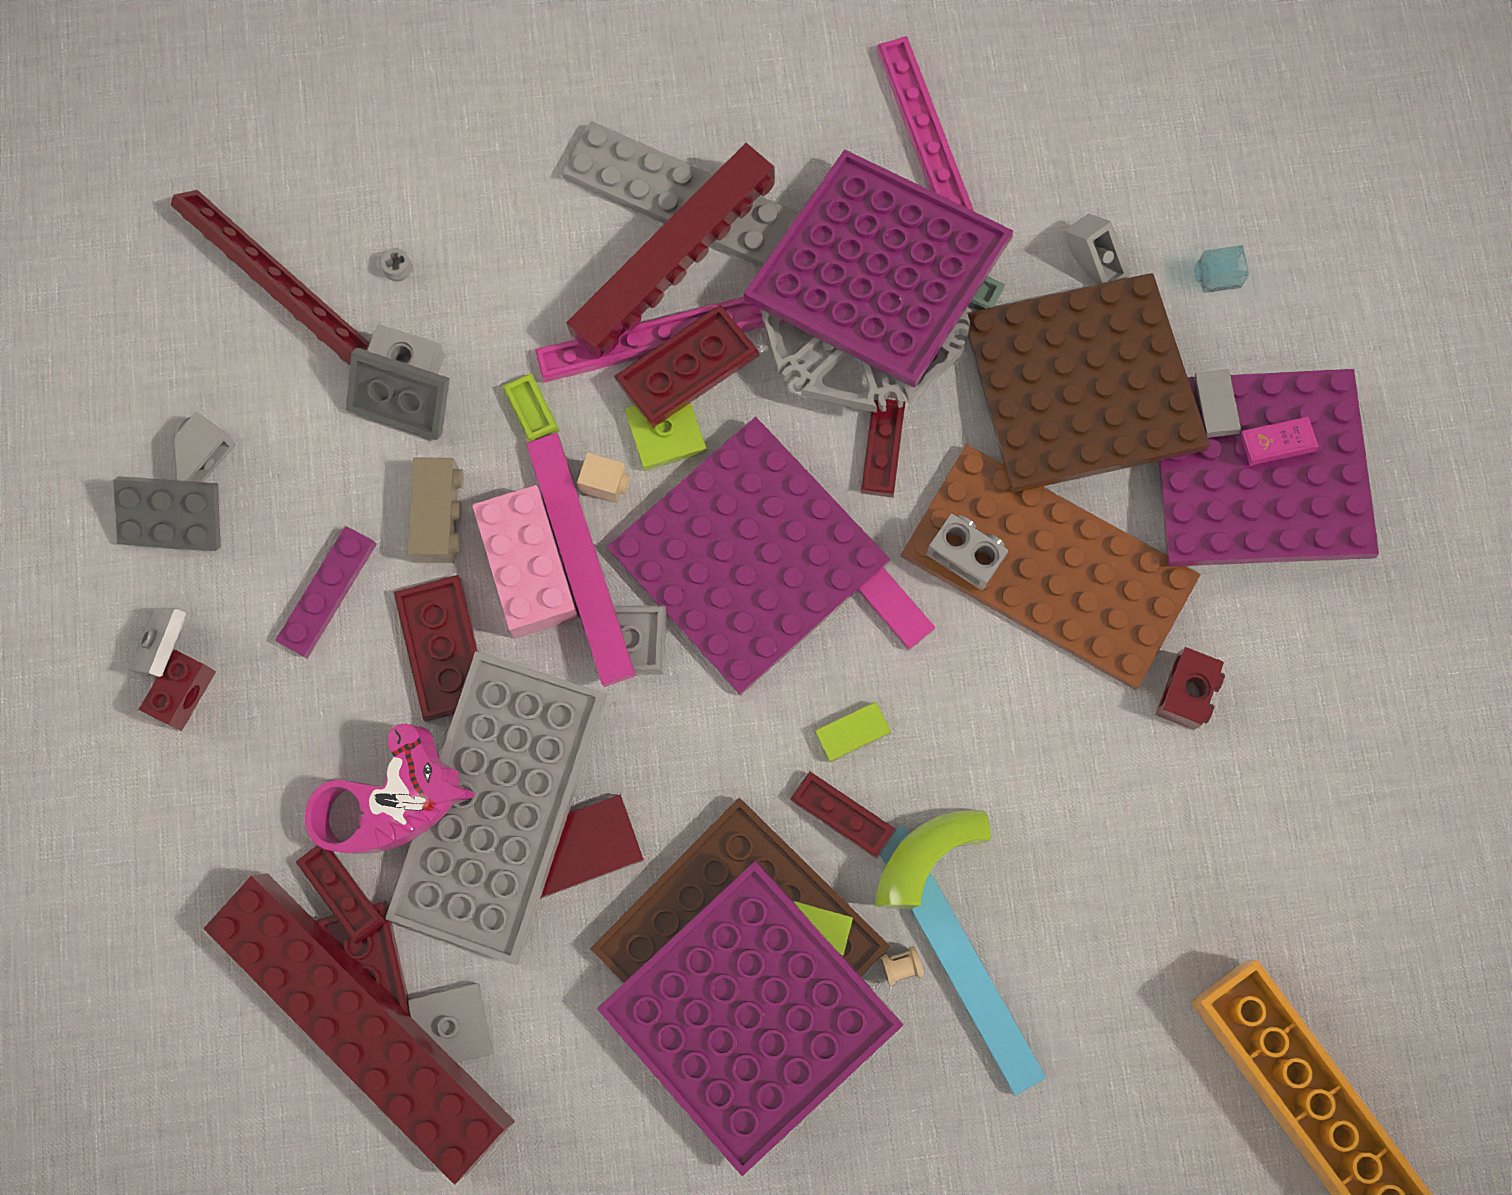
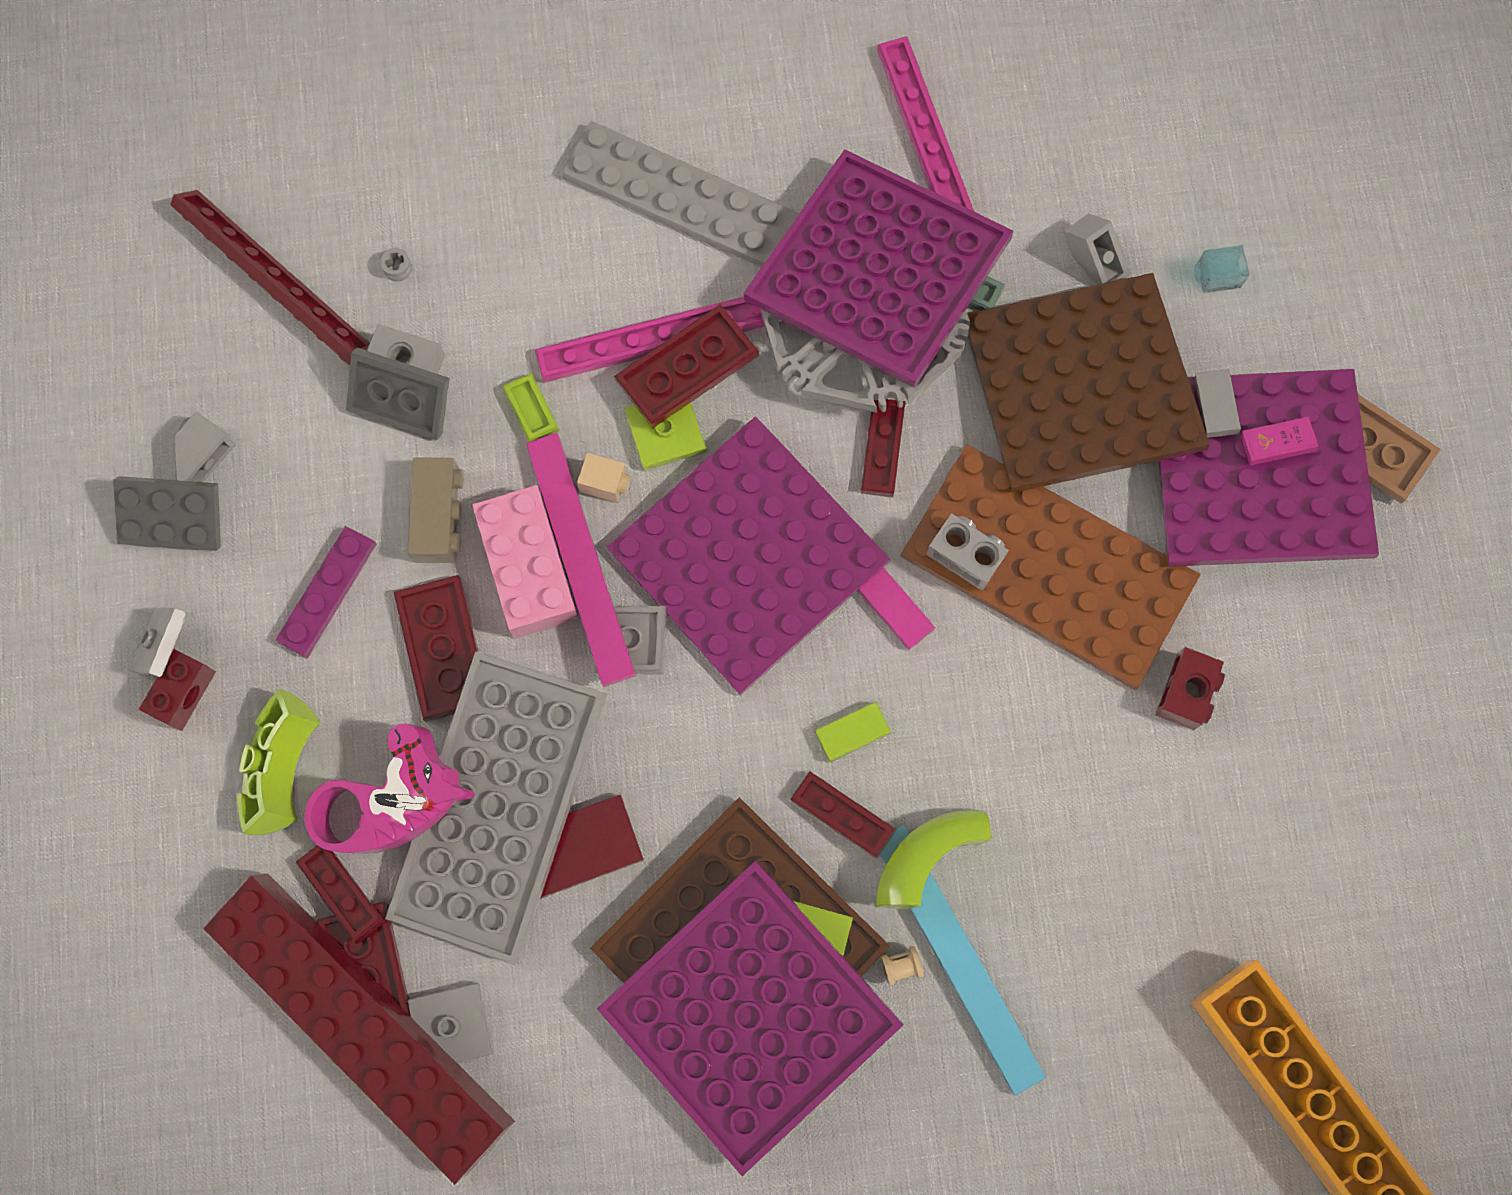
dark red brick [566,142,775,359] -> none
none -> lime brick [237,689,320,835]
none -> medium nougat plate [1358,395,1440,503]

